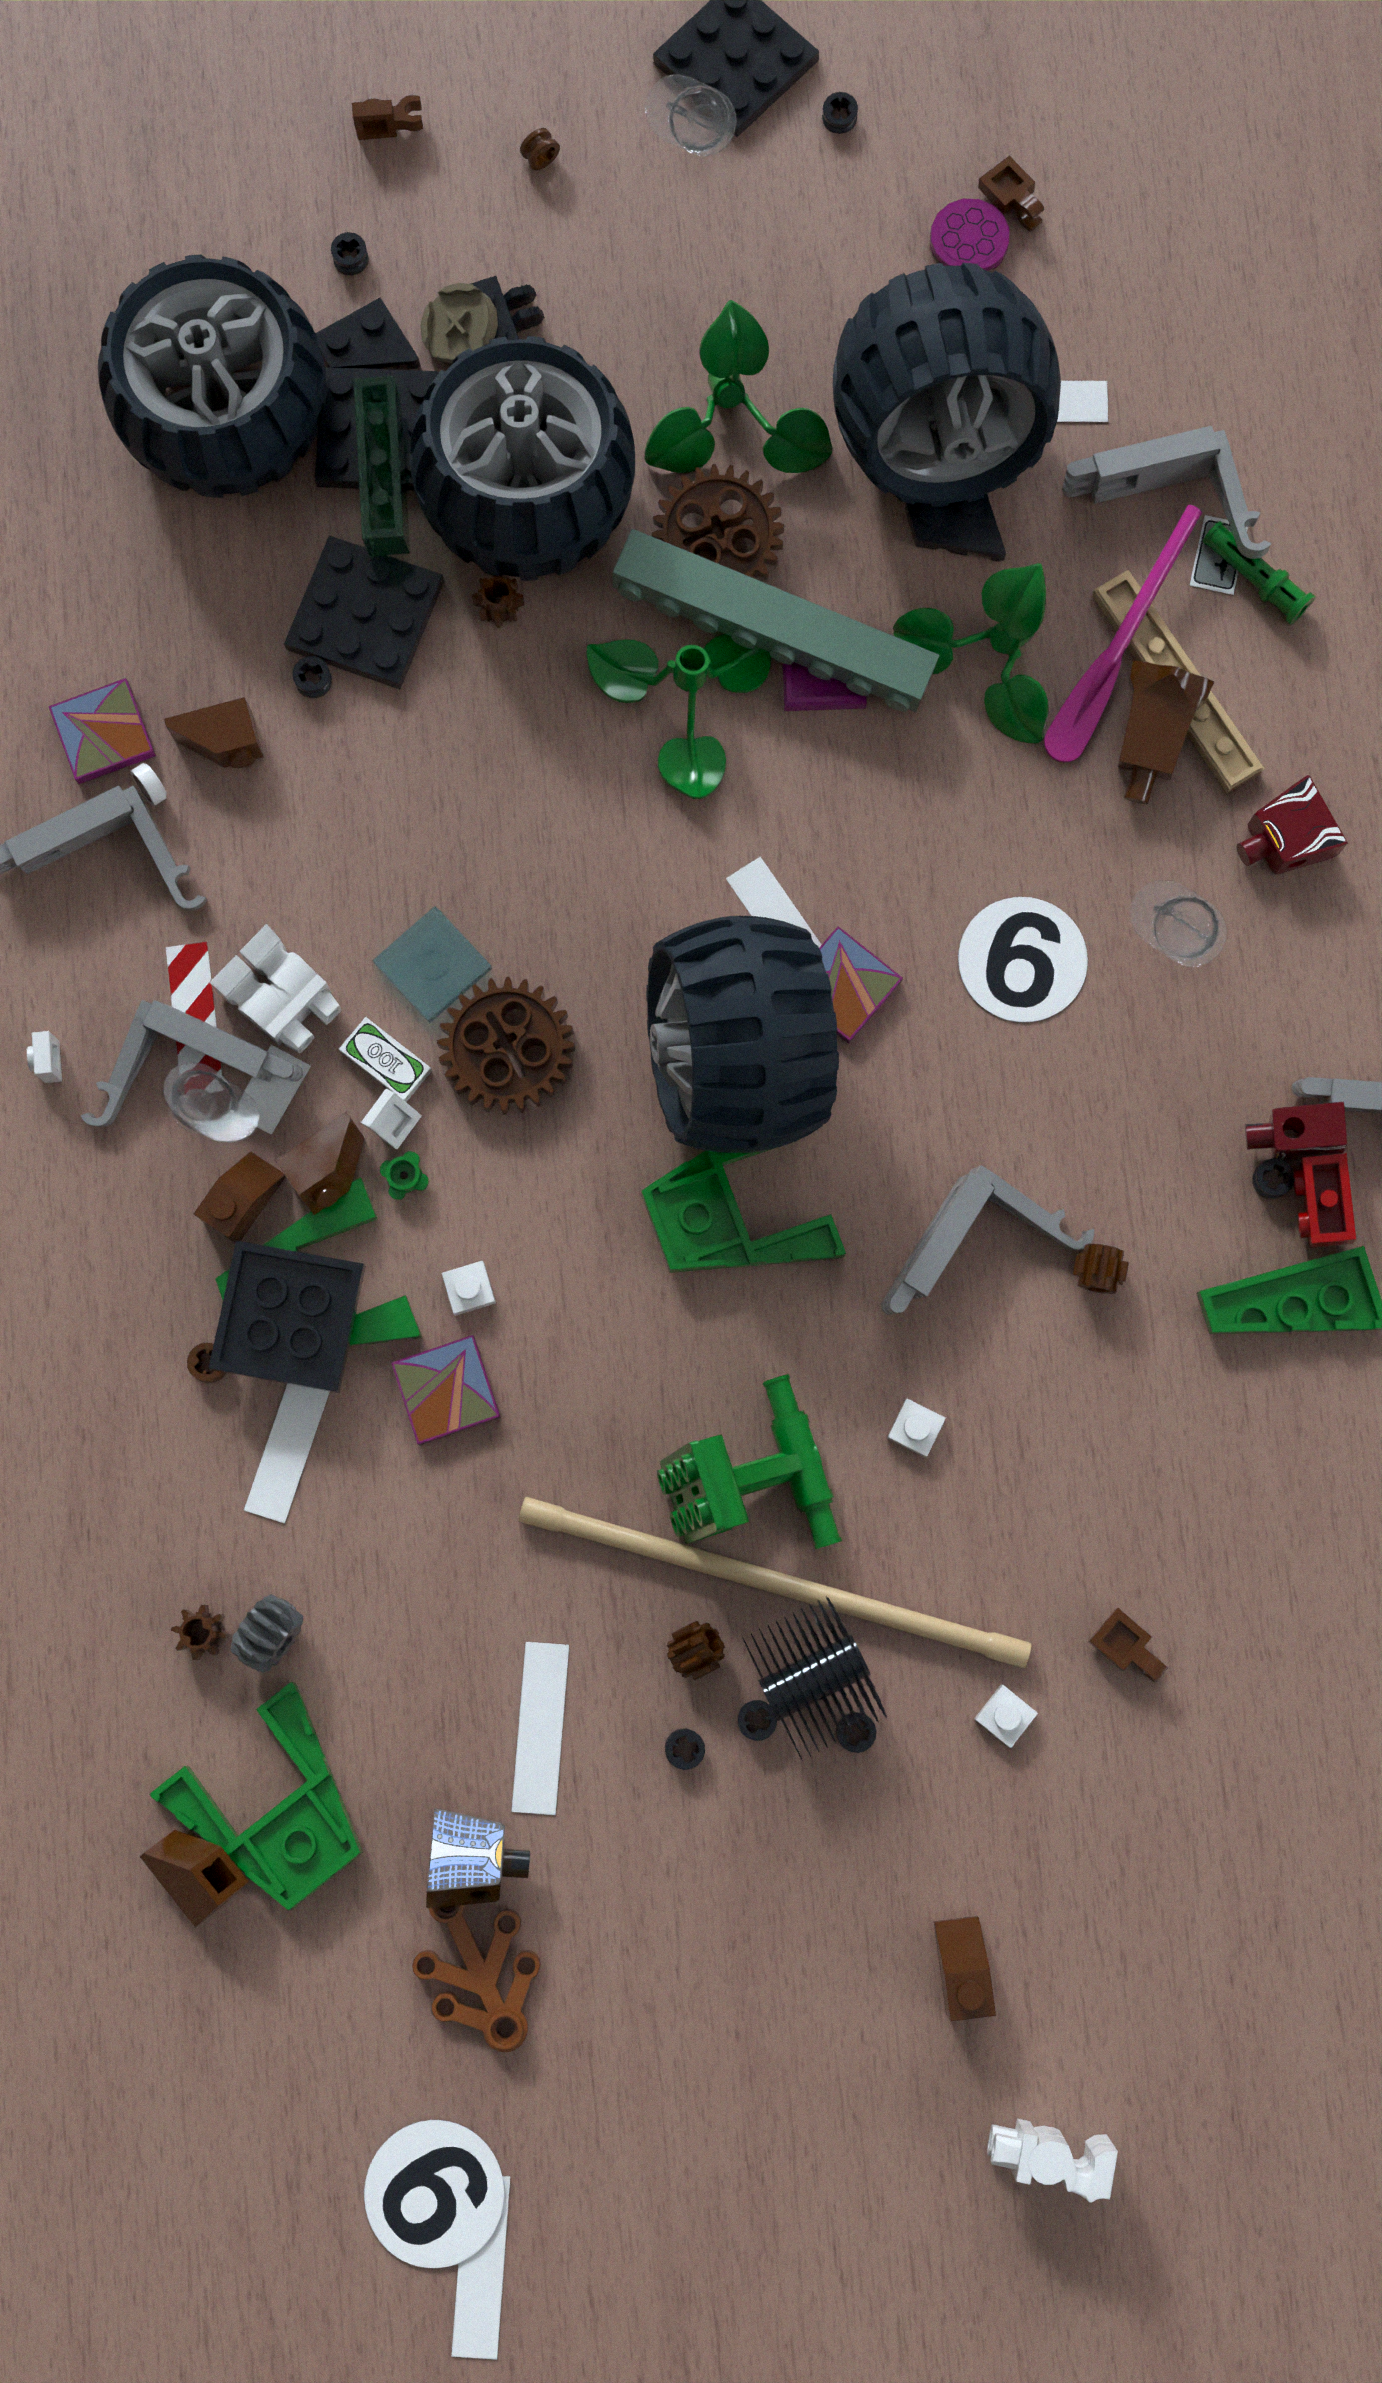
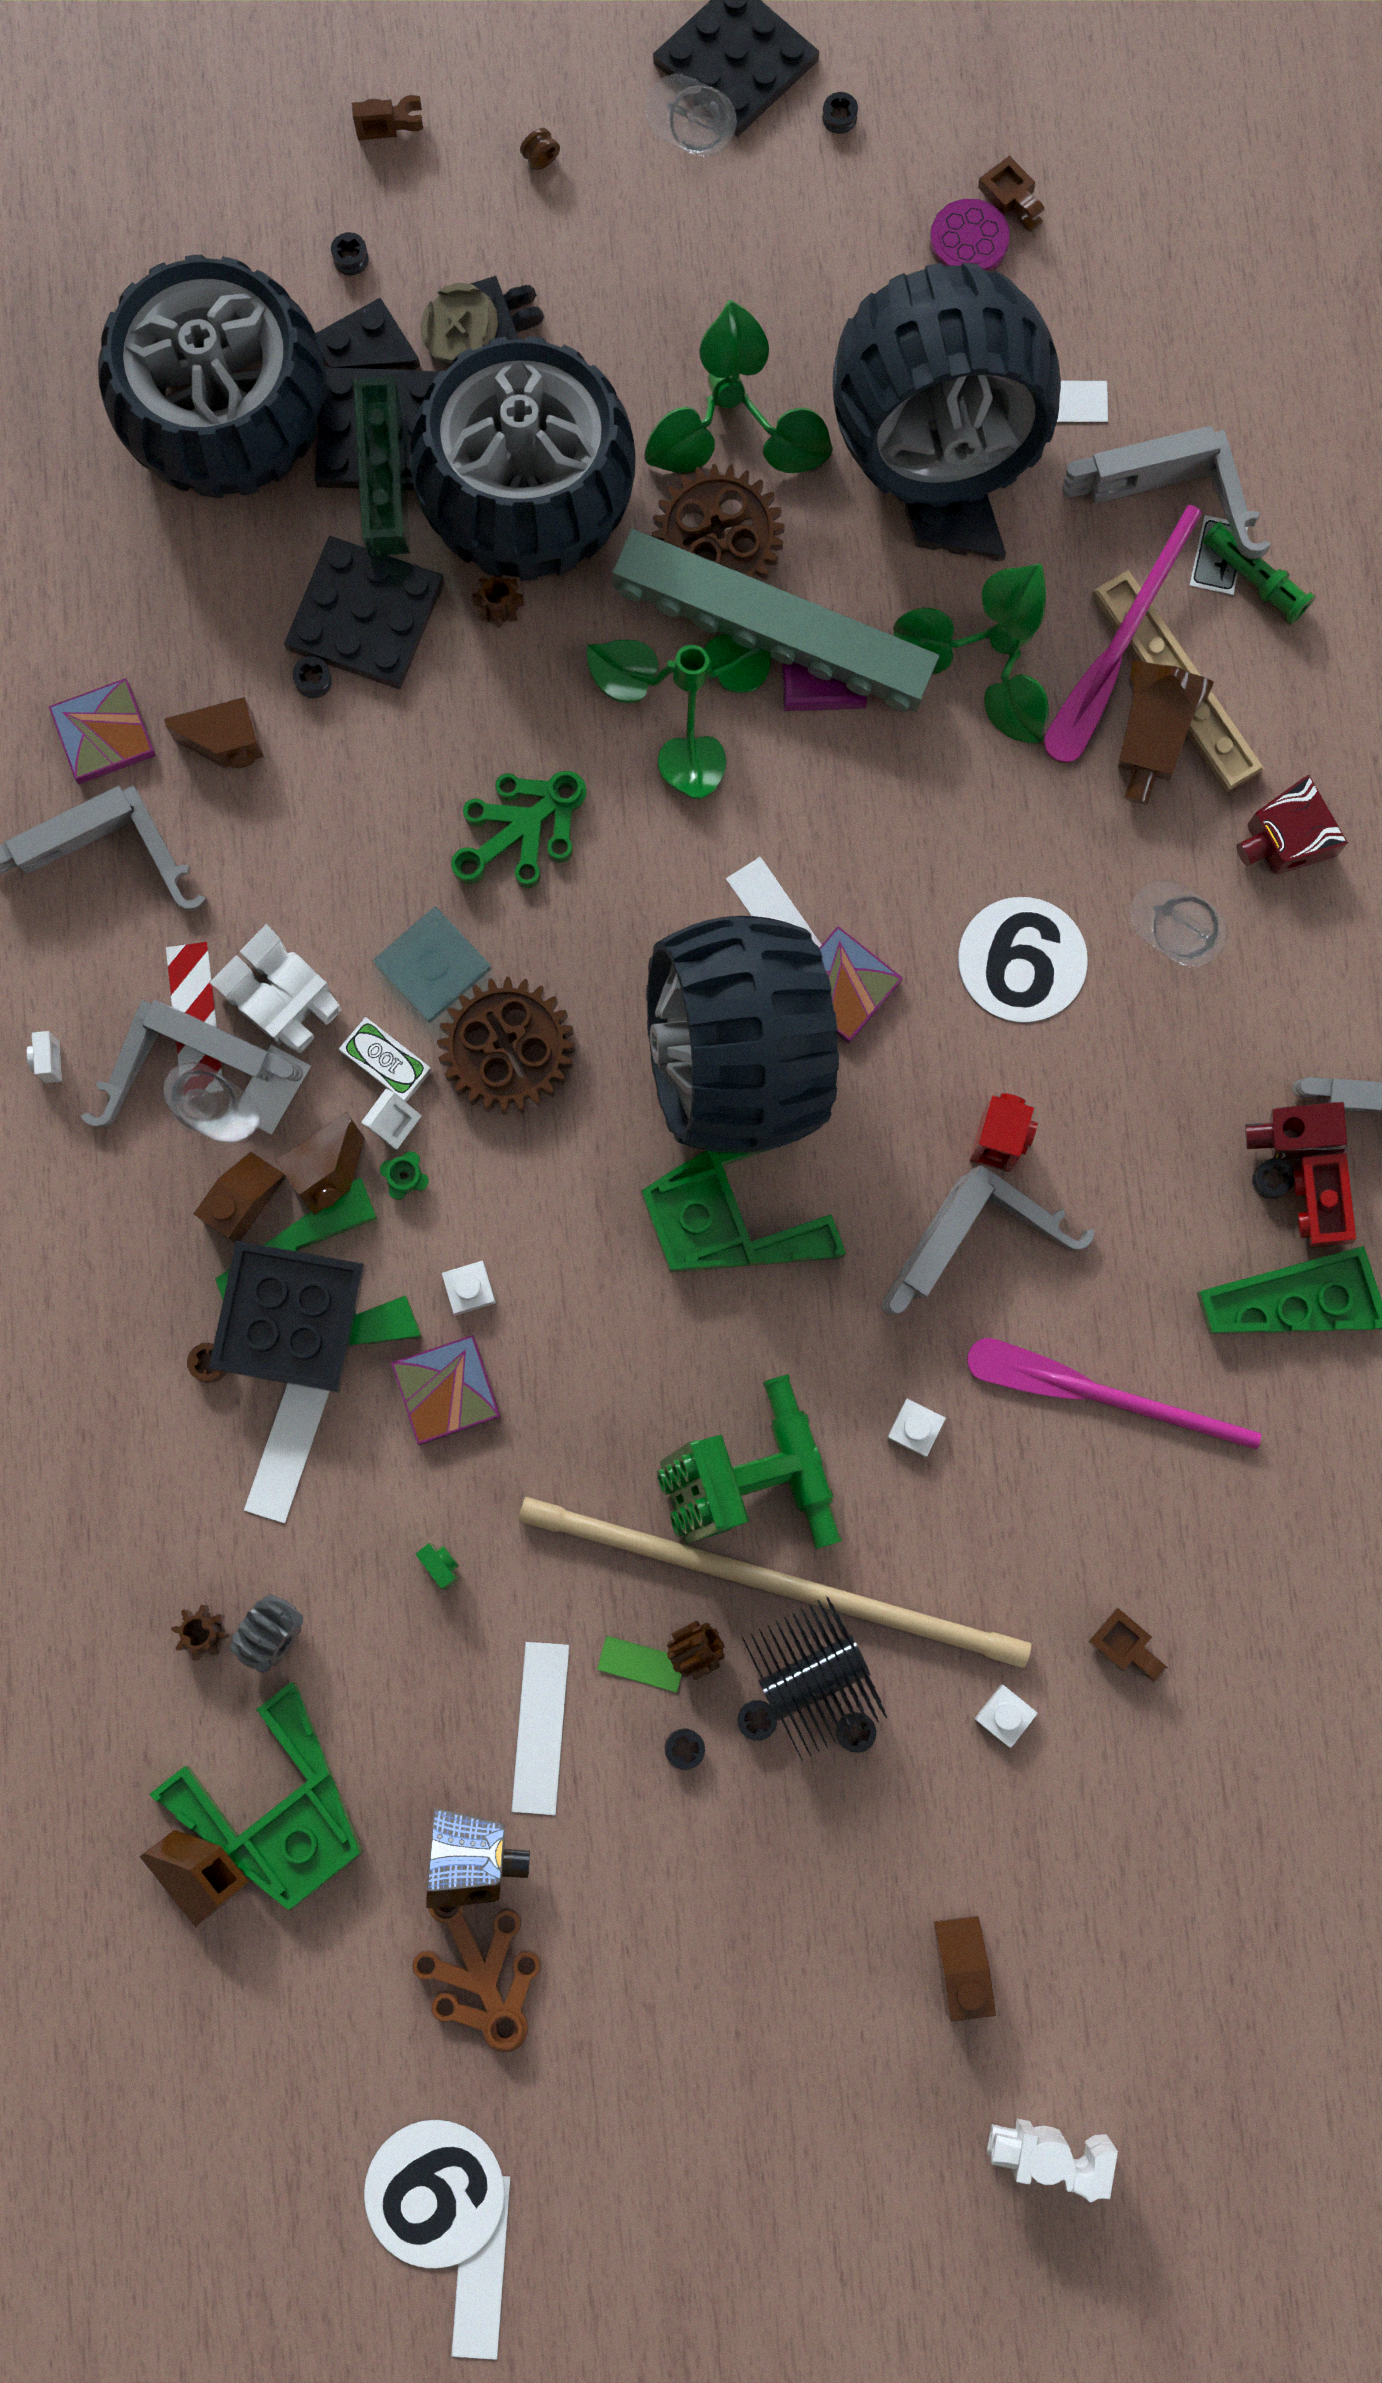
white tile [130,763,167,806] -> none
reddish brown gear [1073,1243,1129,1294] -> none
none -> green plate [415,1543,459,1590]
none -> green plant [451,771,587,888]
none -> bright green sticker [597,1635,682,1692]
none -> dark pink piece [967,1338,1262,1450]
none -> red brick [969,1093,1038,1172]

